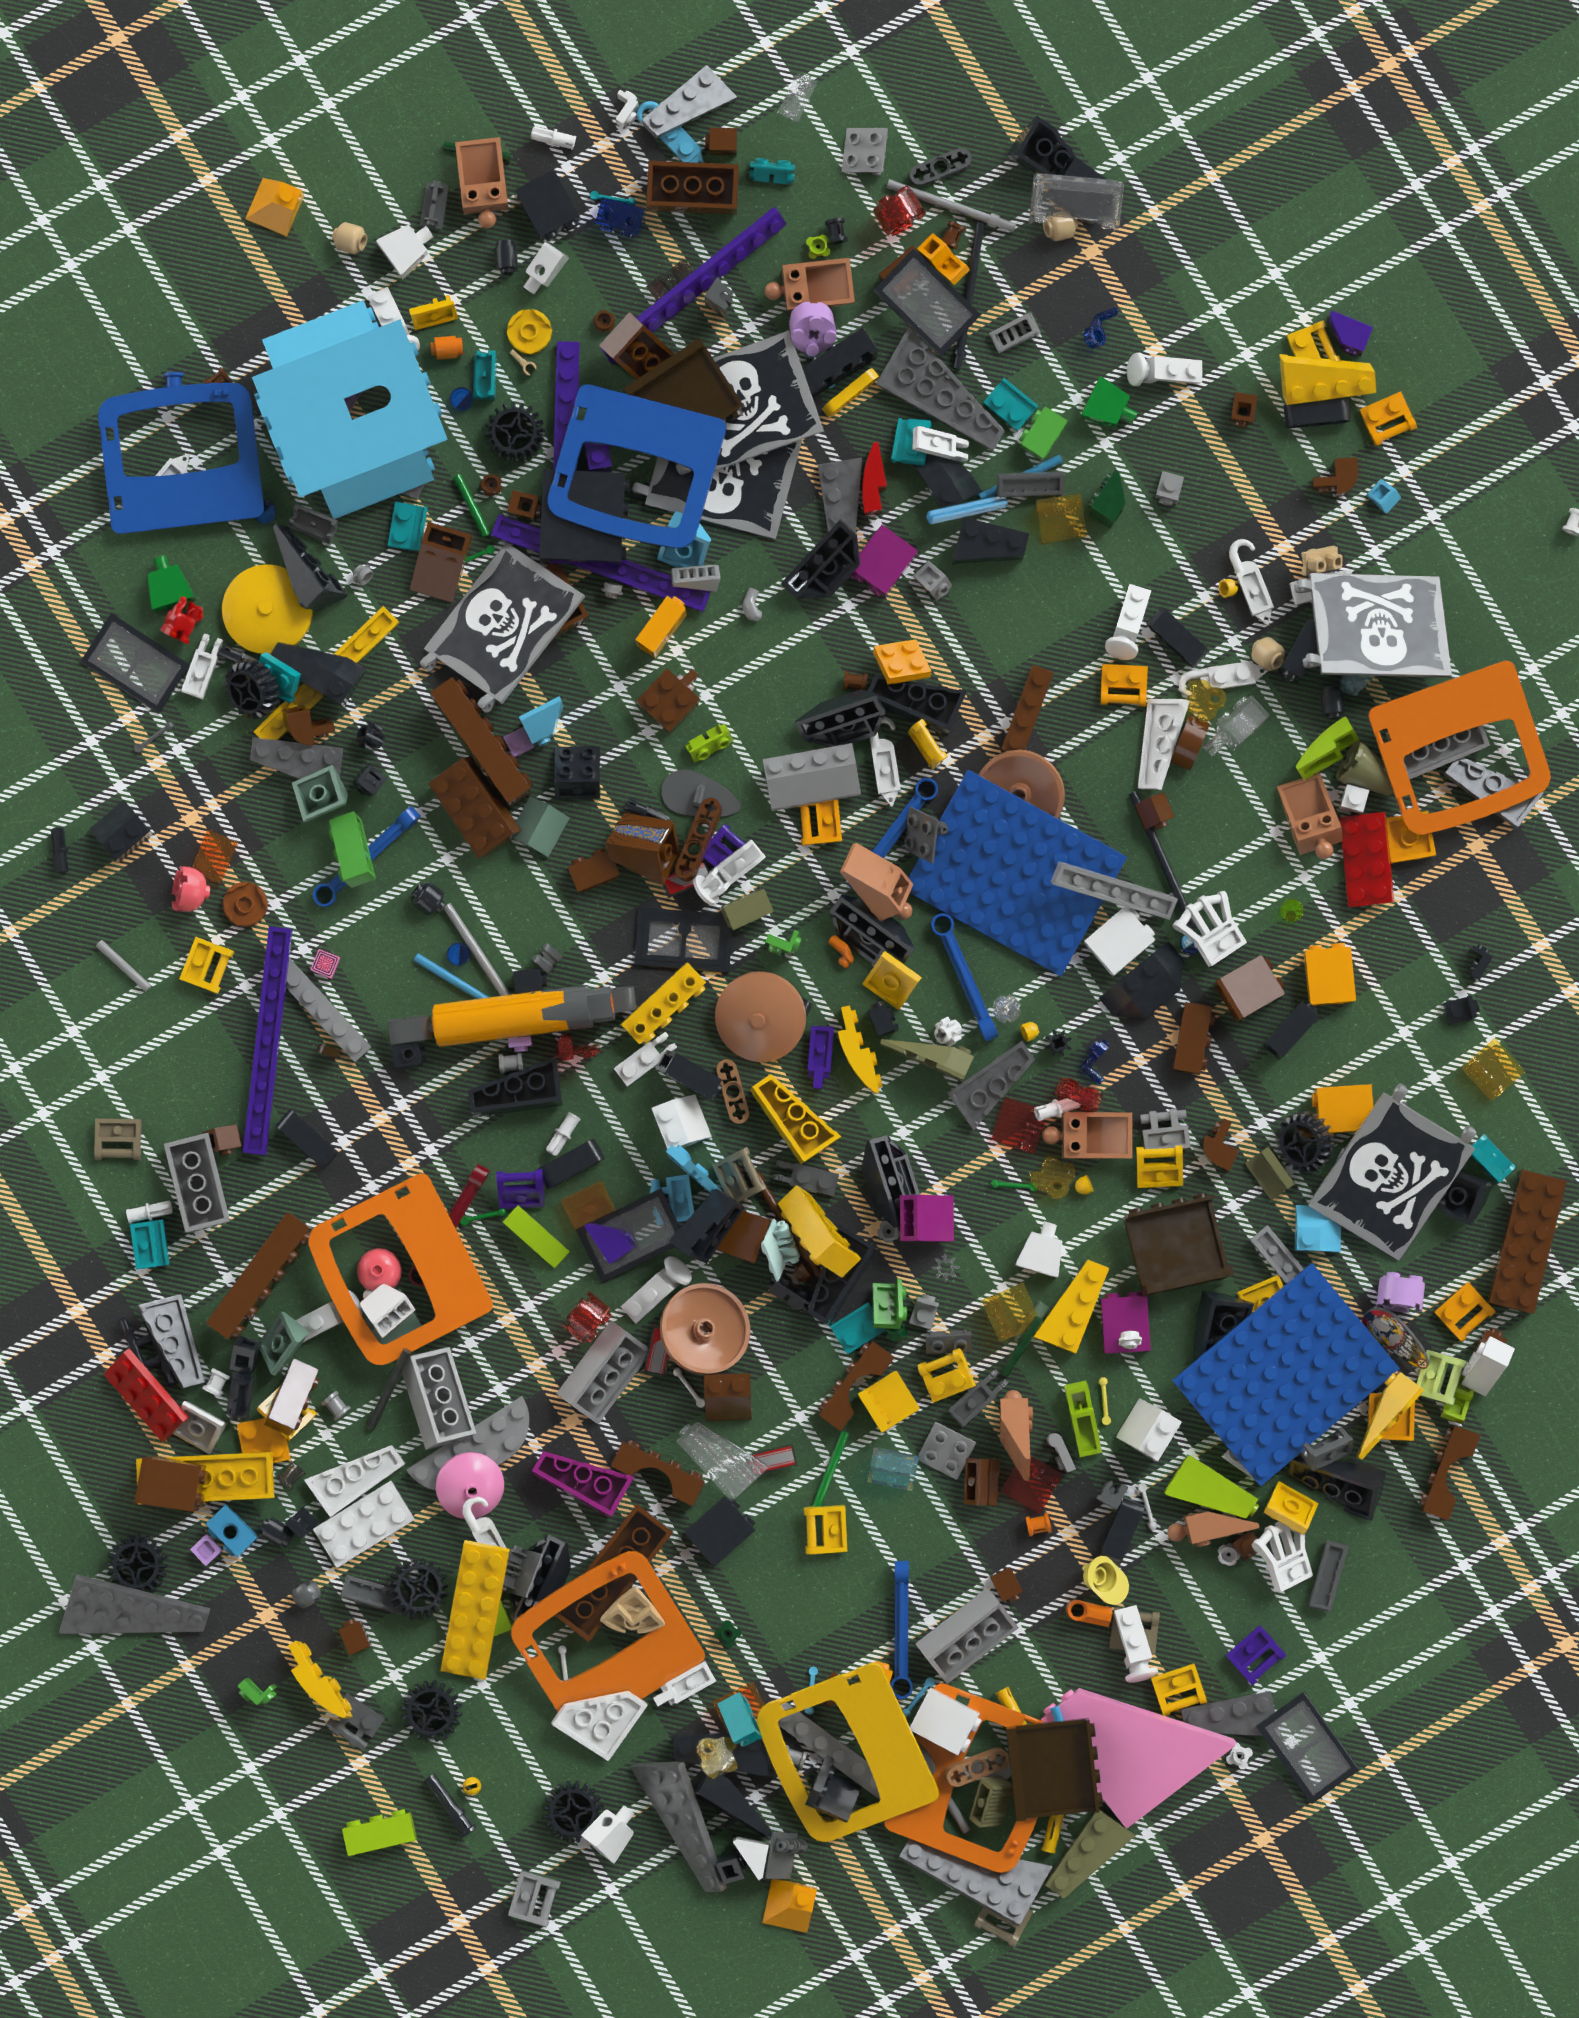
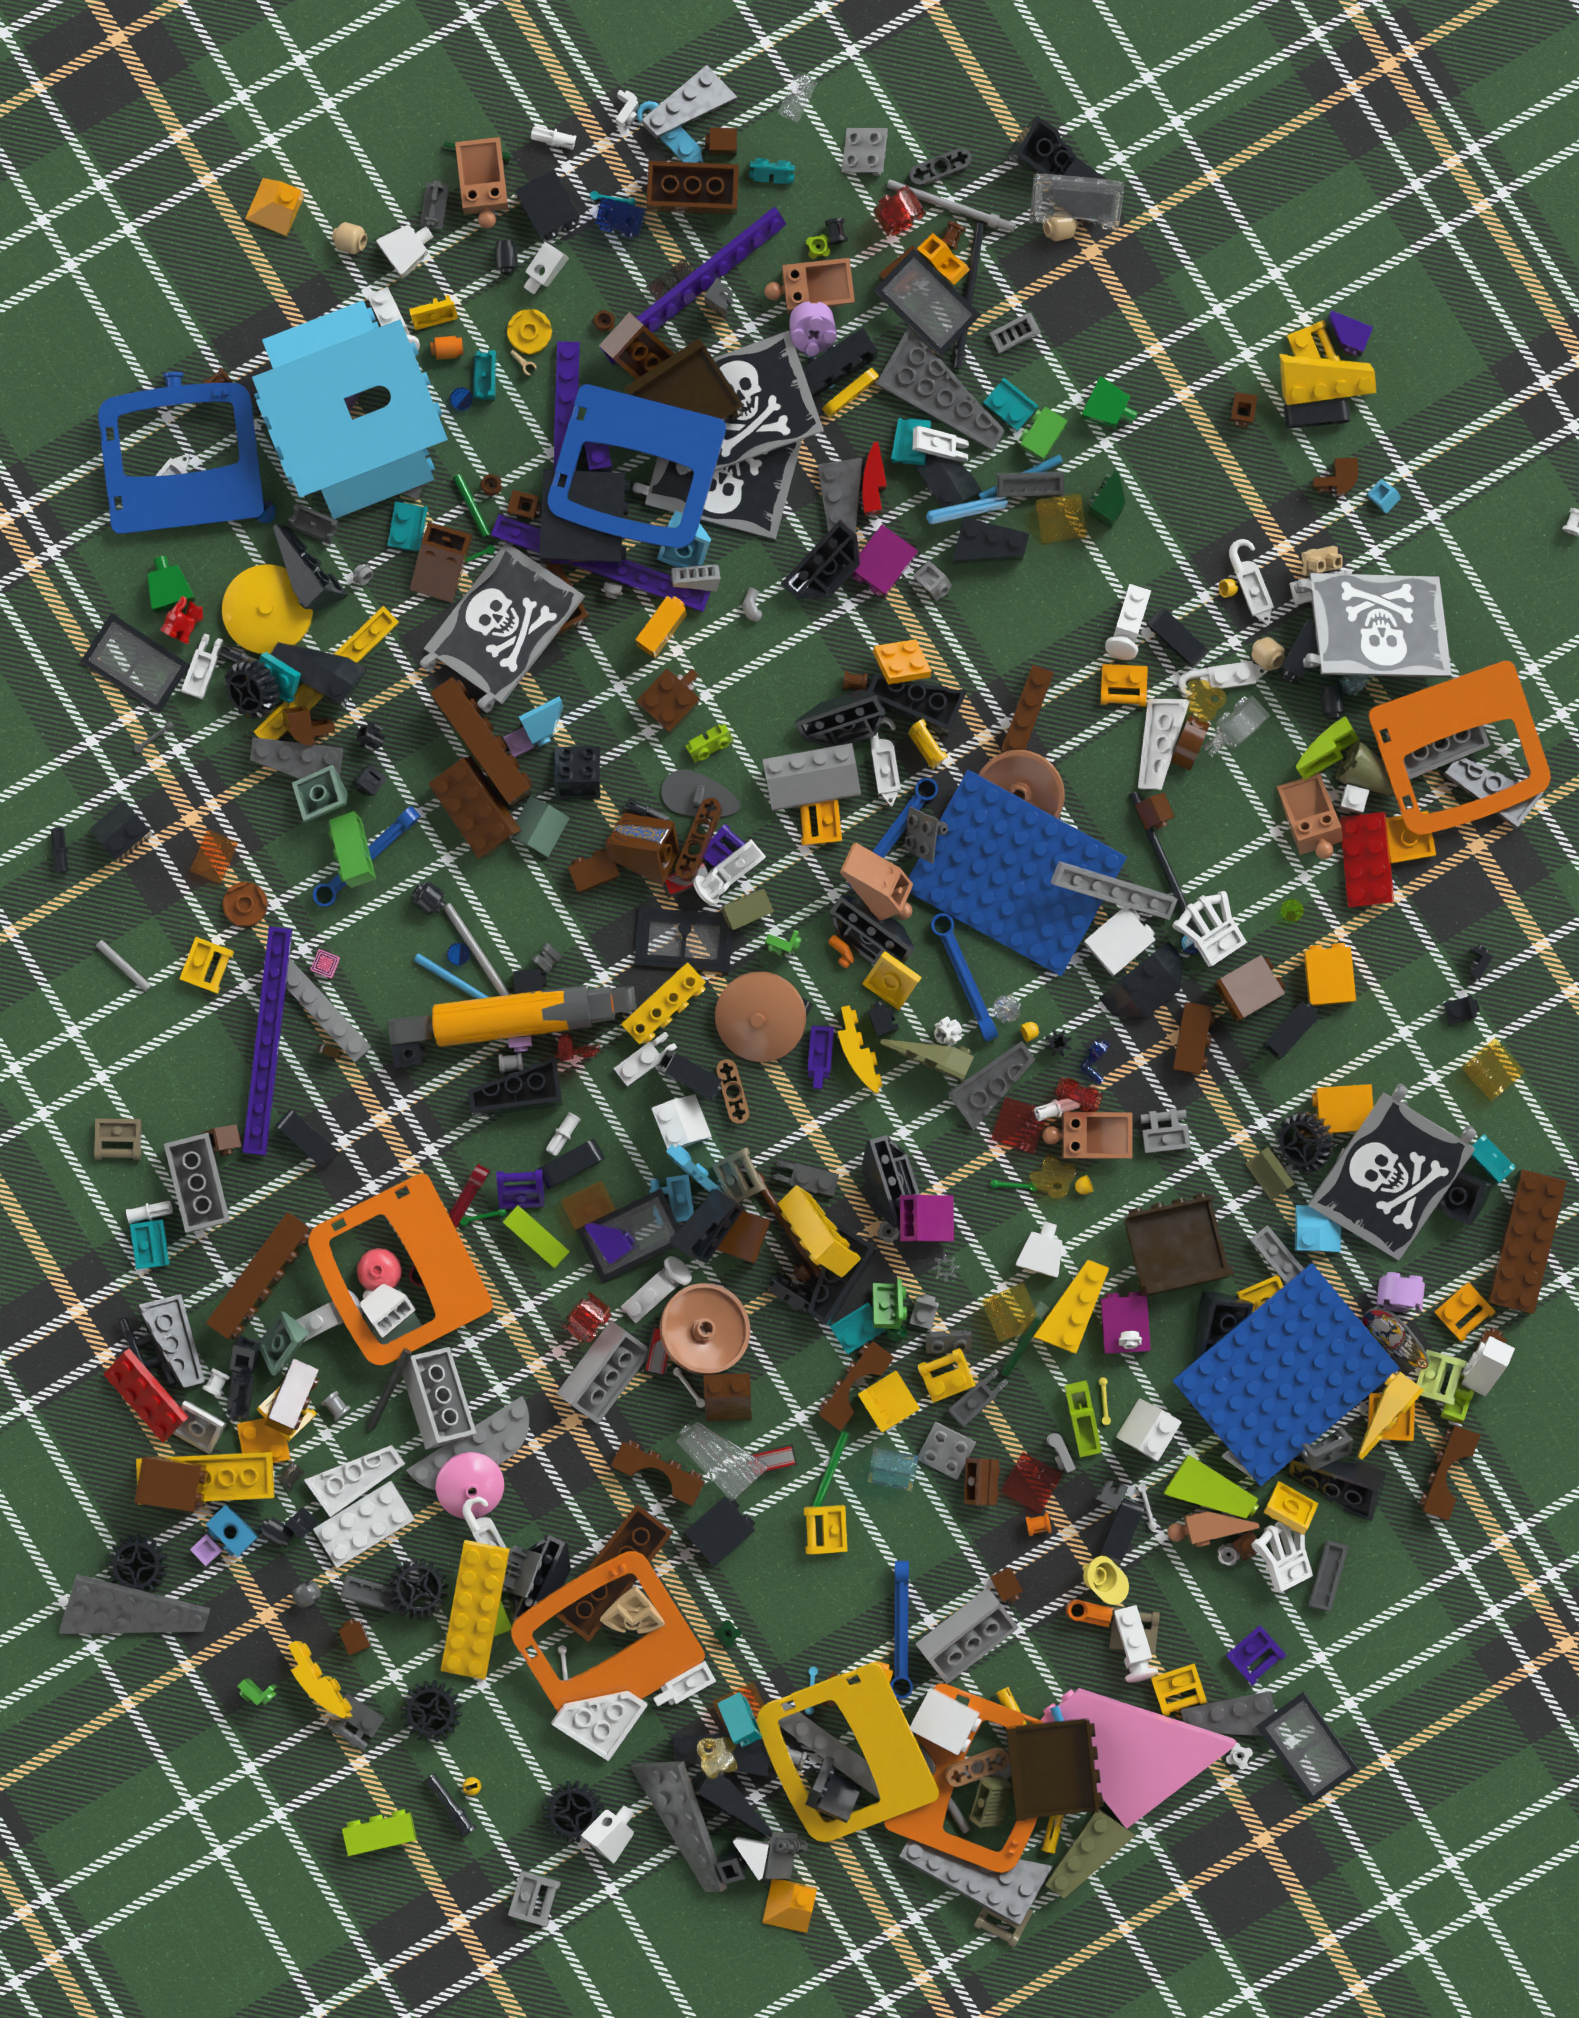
coral cylinder [172,866,210,912] -> none
black gear [484,402,545,463] -> none
magenta wedge [531,1451,634,1519] -> none
yellow wedge [750,1074,841,1165] -> none
light aqua hinge [761,1218,800,1282] -> none
medium azure hinge [902,1677,934,1718] -> none
nougat slope [999,1390,1033,1481] -> none
clear blue plate [1084,307,1118,349] -> none
white piece [1127,353,1202,386] -> none
yellow plate [1136,1145,1183,1188] -> none
light grey bracket [1155,471,1184,506] -> none
reddish brown brick [1202,1118,1239,1172] -> none
light orange plate [1359,391,1417,446] -> none

